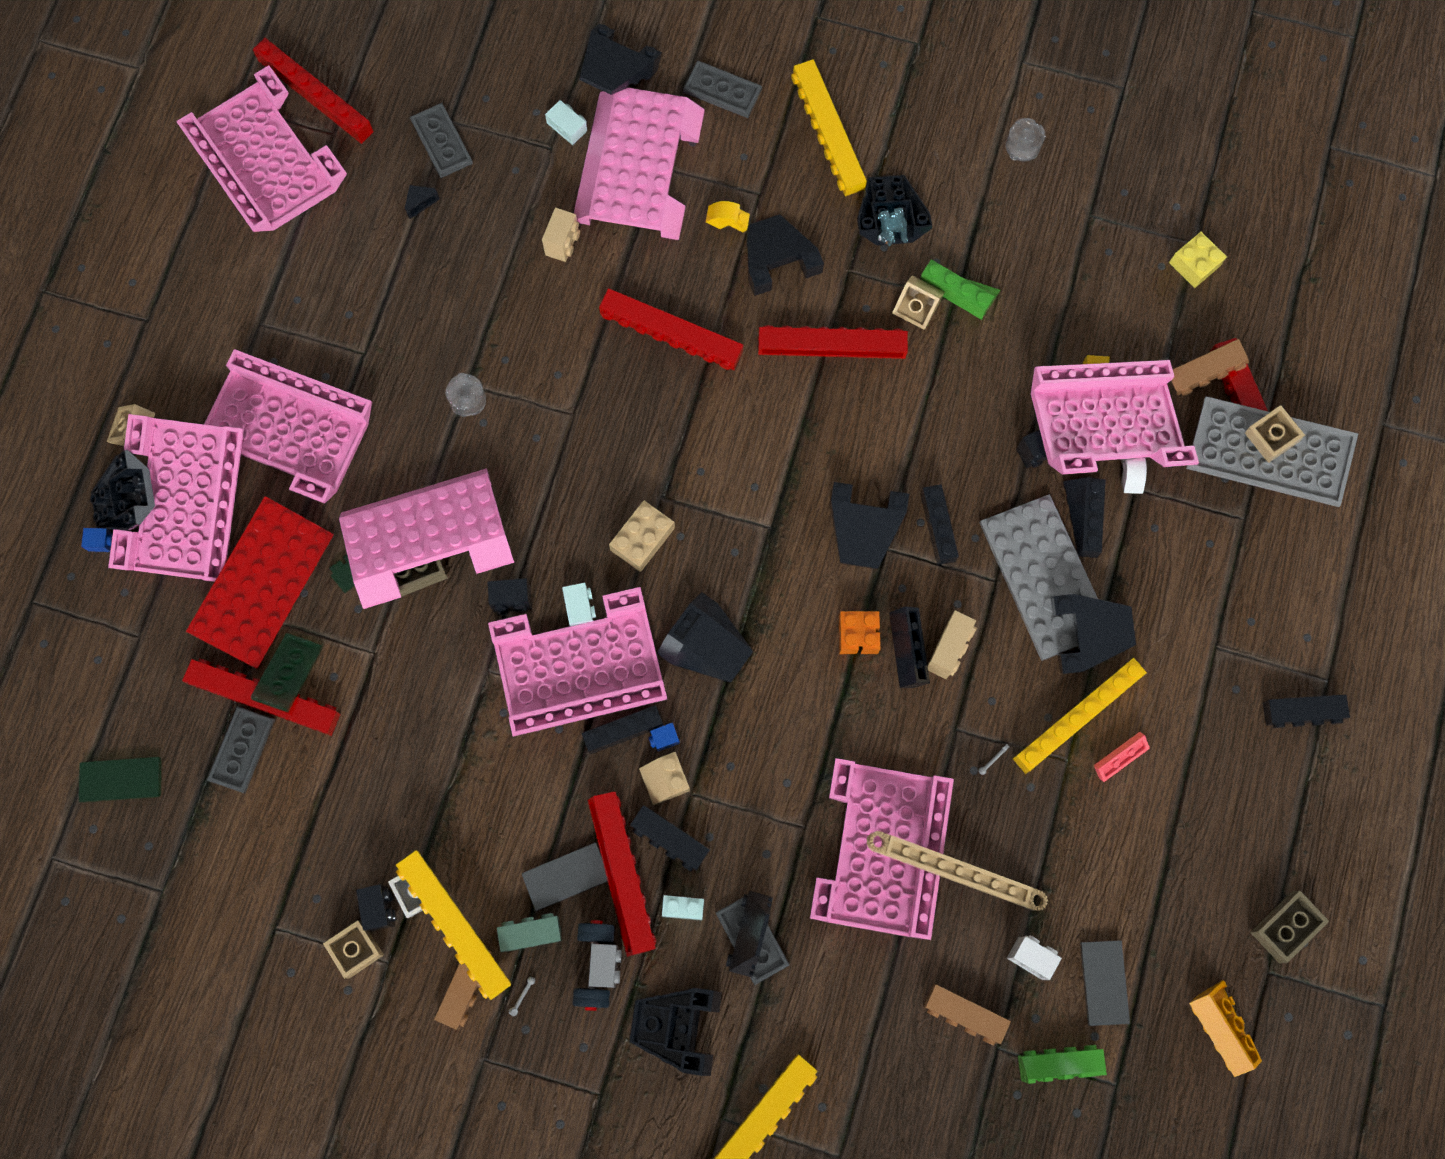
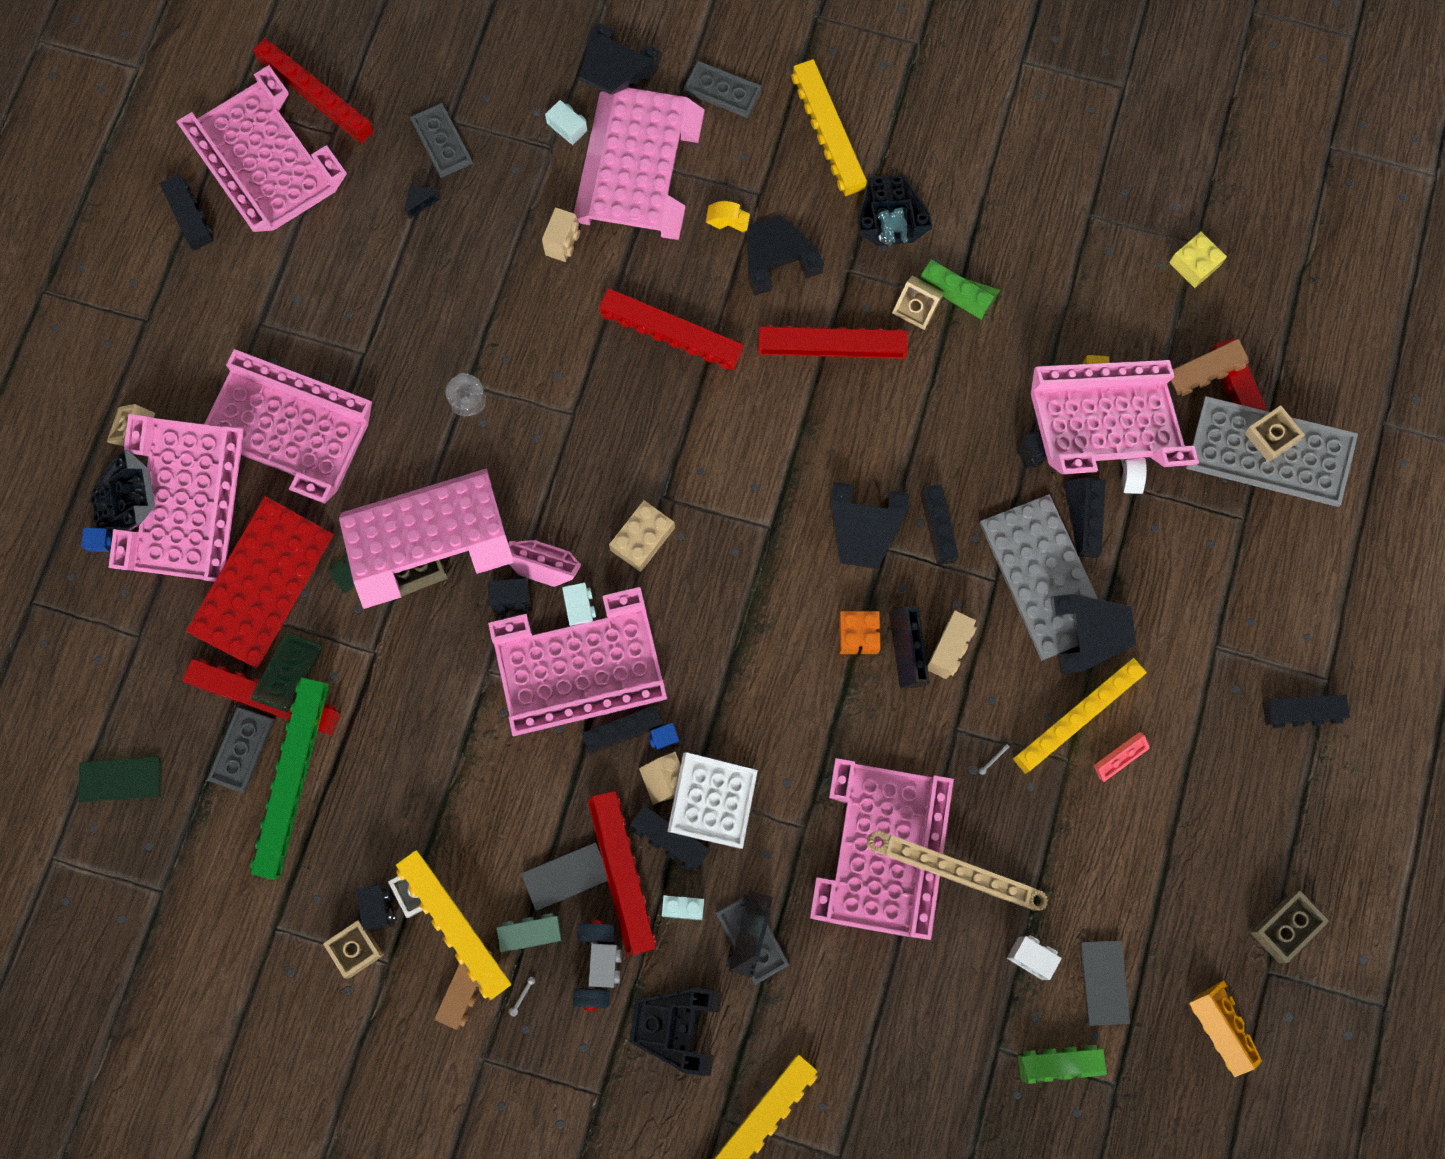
black wedge [657,592,753,683] -> none
medium nougat brick [923,984,1011,1046] -> none
clear brick [1005,118,1045,161] -> none
none -> black brick [159,174,213,251]
none -> green brick [250,677,329,880]
none -> bright pink wedge [508,540,581,587]
none -> white plate [667,752,758,849]

